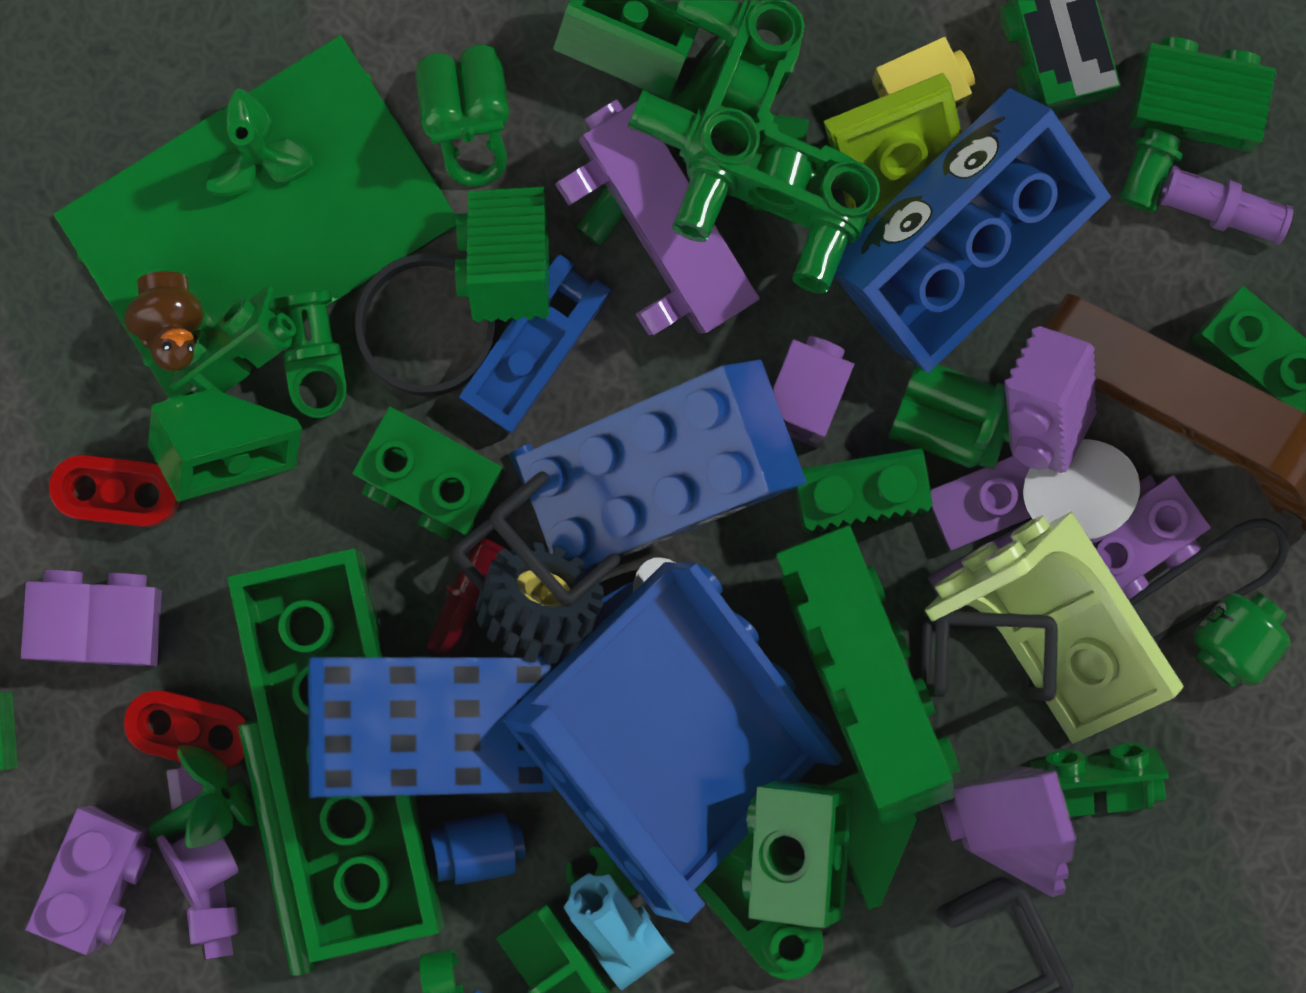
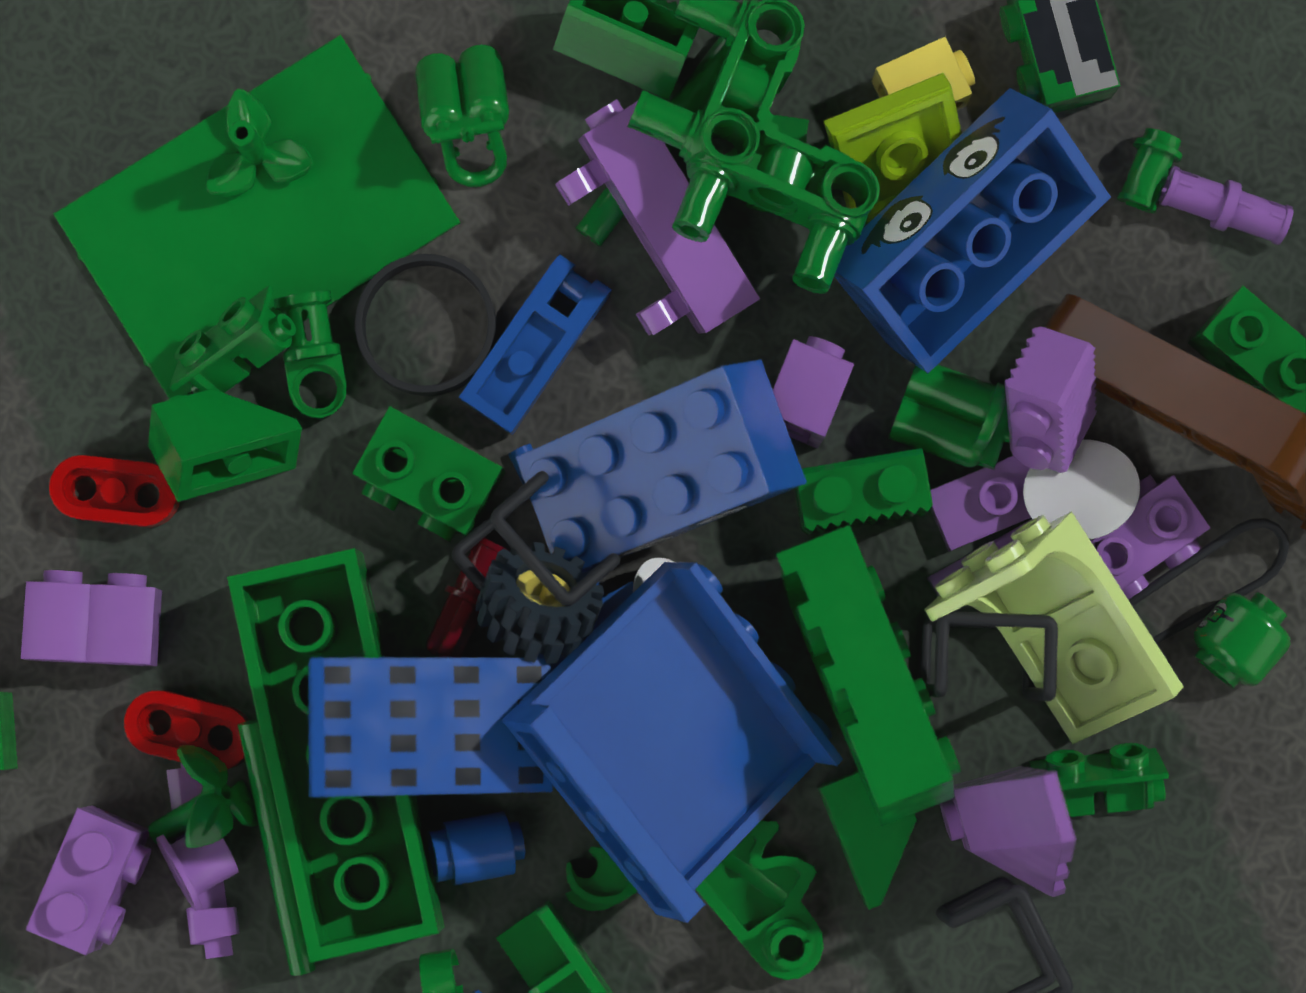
reddish brown animal [124,271,204,372] -> none
green brick [455,187,549,323] -> none
medium azure piece [564,873,675,991] -> none
green brick [742,780,853,928] -> none
green brick [1128,37,1276,152] -> none

